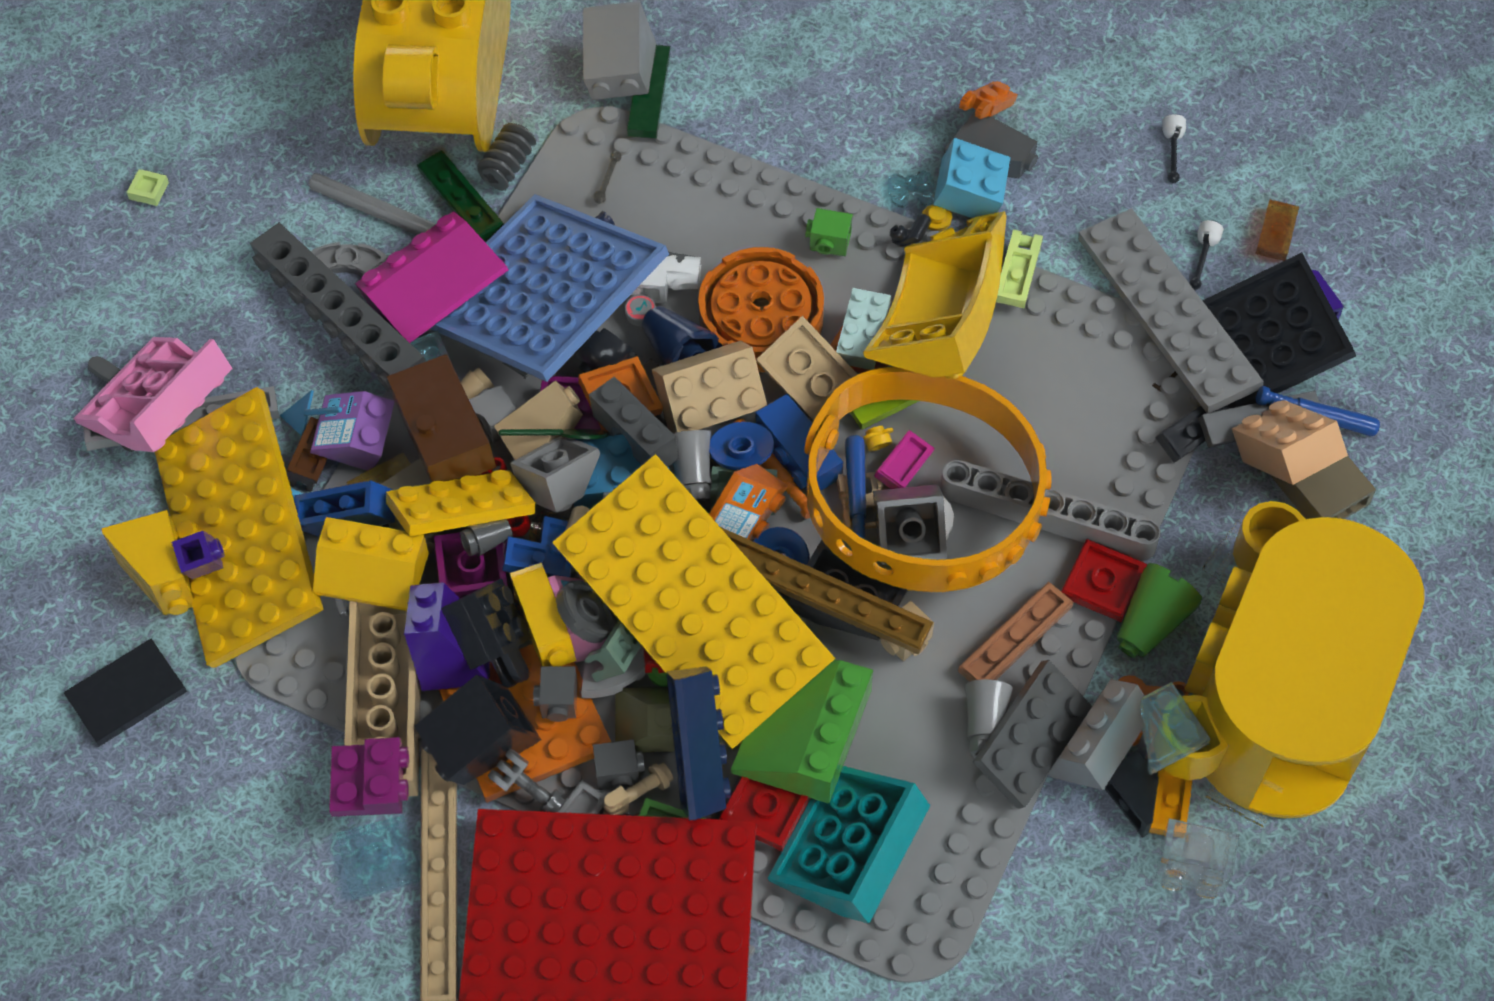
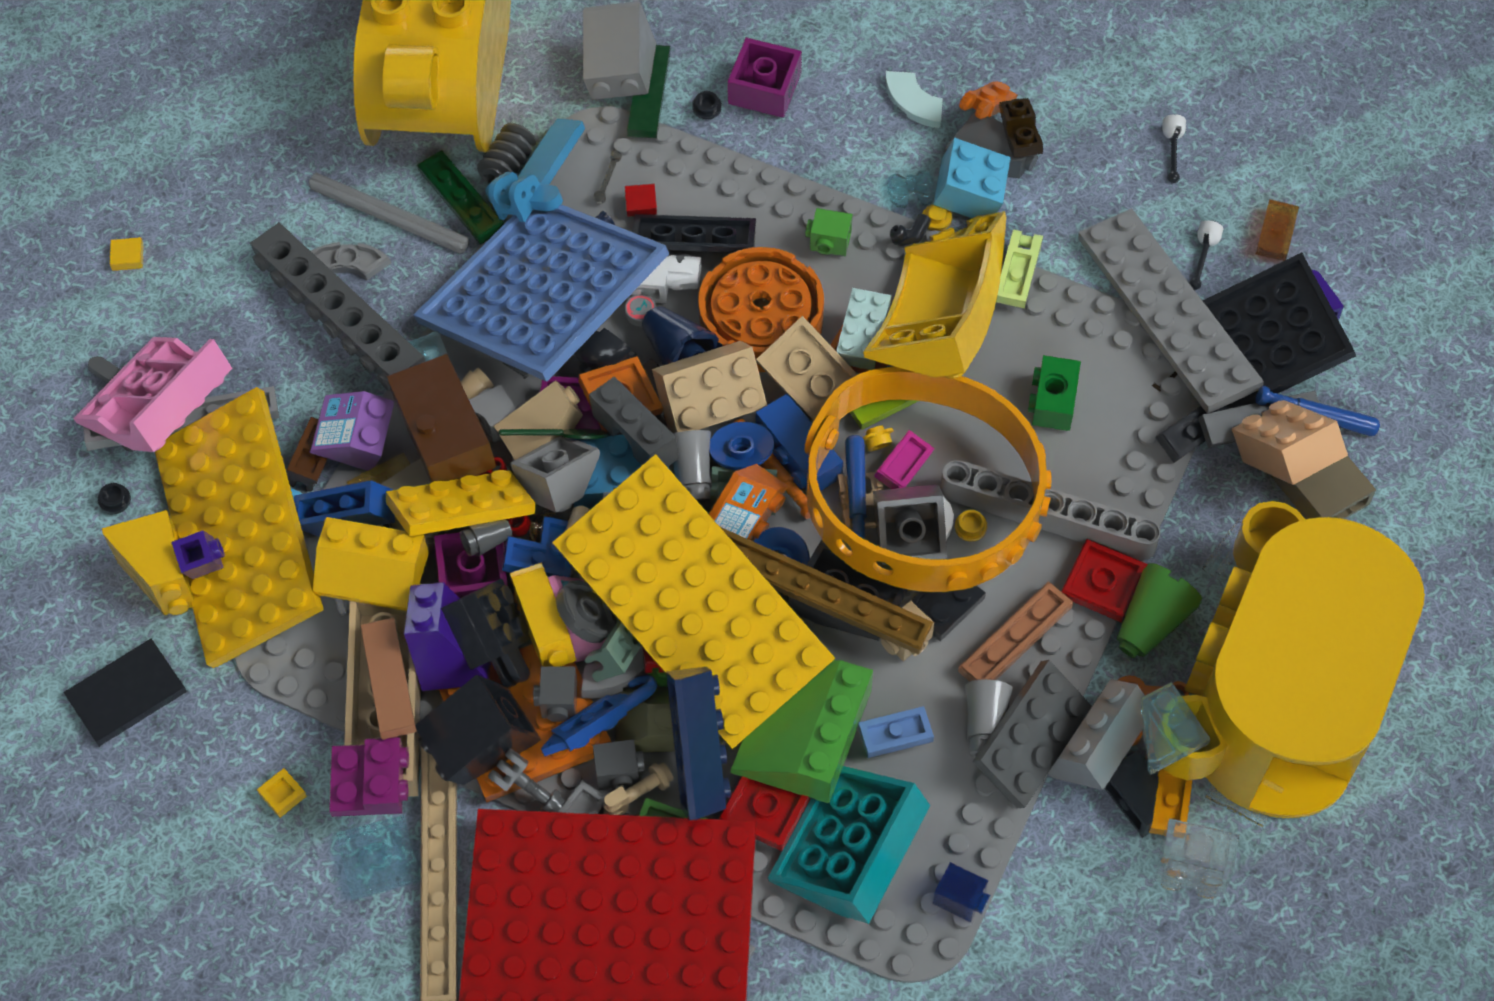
yellowish green plate [127,169,169,206] -> none
dark azure piece [280,390,342,436] -> none
dark pink slope [355,211,509,343] -> none
none -> black plate [98,483,131,514]
none -> yellow tile [110,237,144,271]
none -> yellow plate [257,768,307,818]
none -> nougat tile [361,618,417,740]
none -> dark azure piece [485,118,585,222]
none -> blue plate [541,675,657,756]
none -> red tile [625,184,657,217]
none -> black slope [632,214,756,252]
none -> black plate [692,91,722,120]
none -> magenta brick [727,37,802,118]
none -> medium blue plate [858,706,934,758]
none -> light aqua tile [886,71,943,128]
none -> black plate [911,586,986,642]
none -> clear blue brick [933,862,991,922]
none -> yellow plate [954,510,987,542]
none -> dark brown slope [999,98,1043,158]
none -> green brick [1028,355,1081,431]

